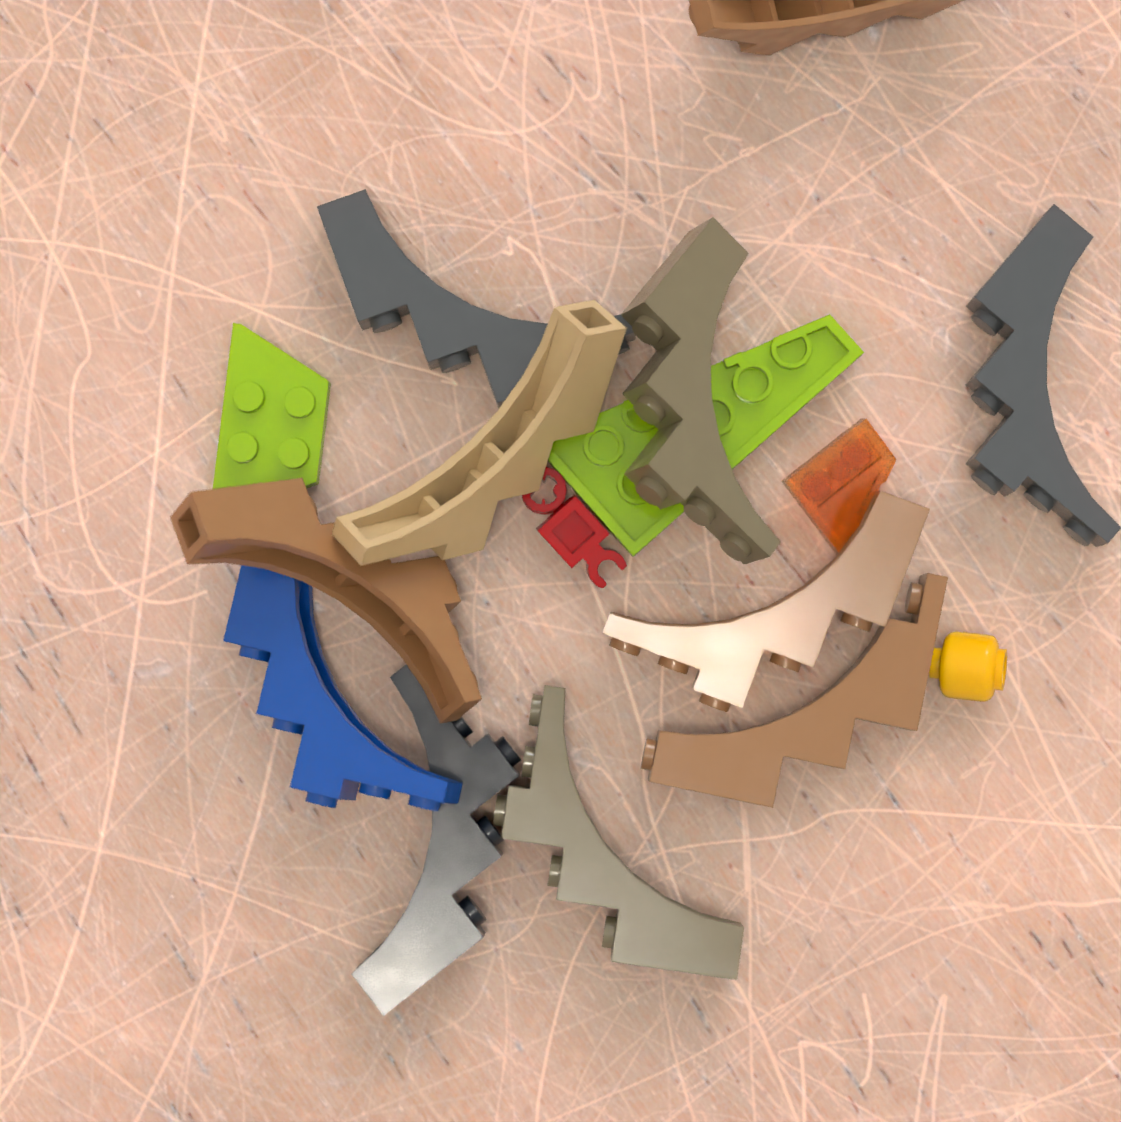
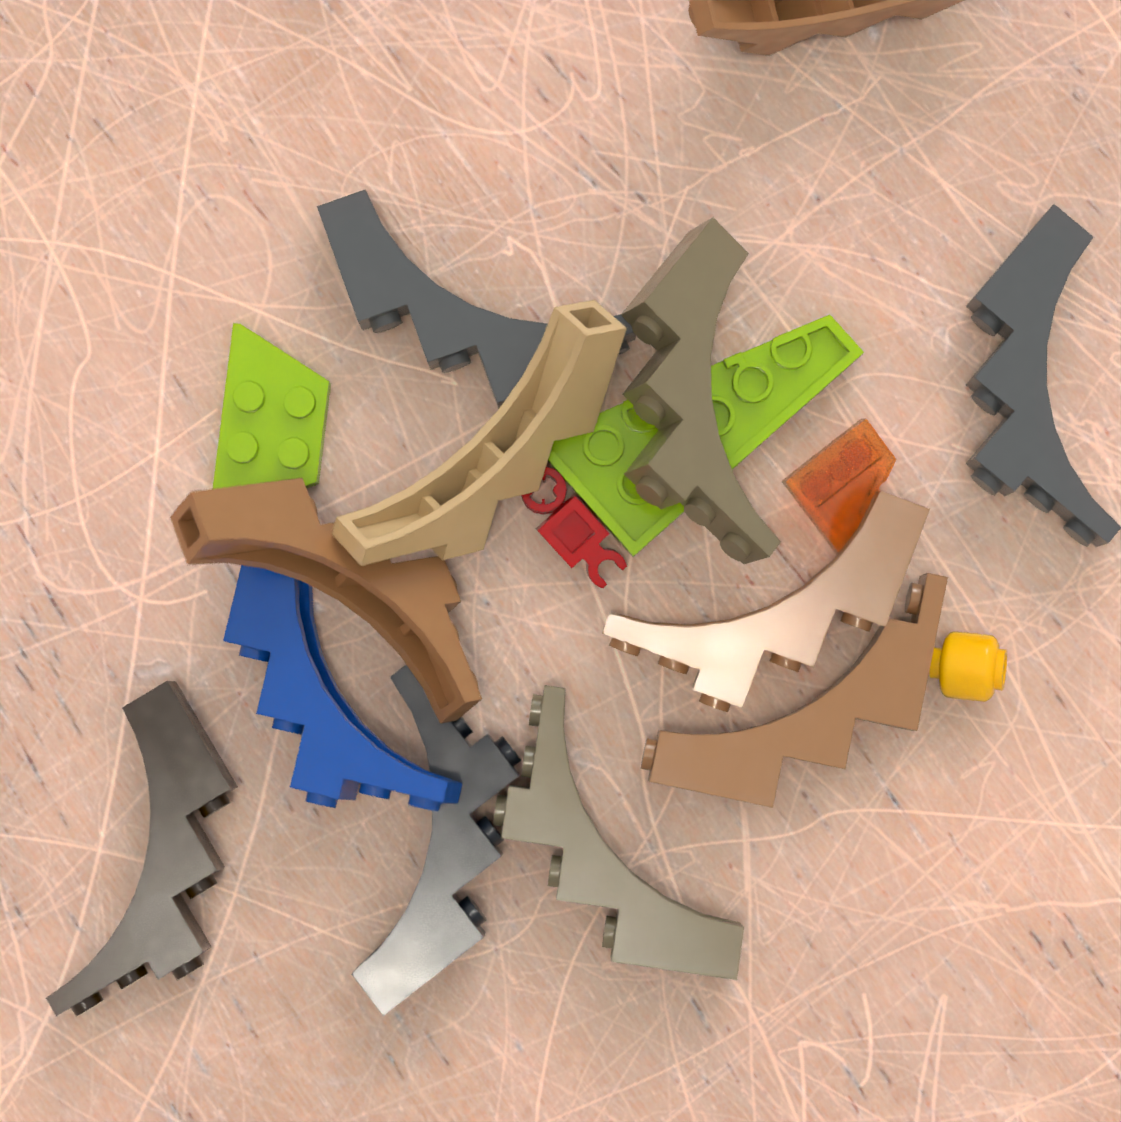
none -> arch [46,681,238,1016]

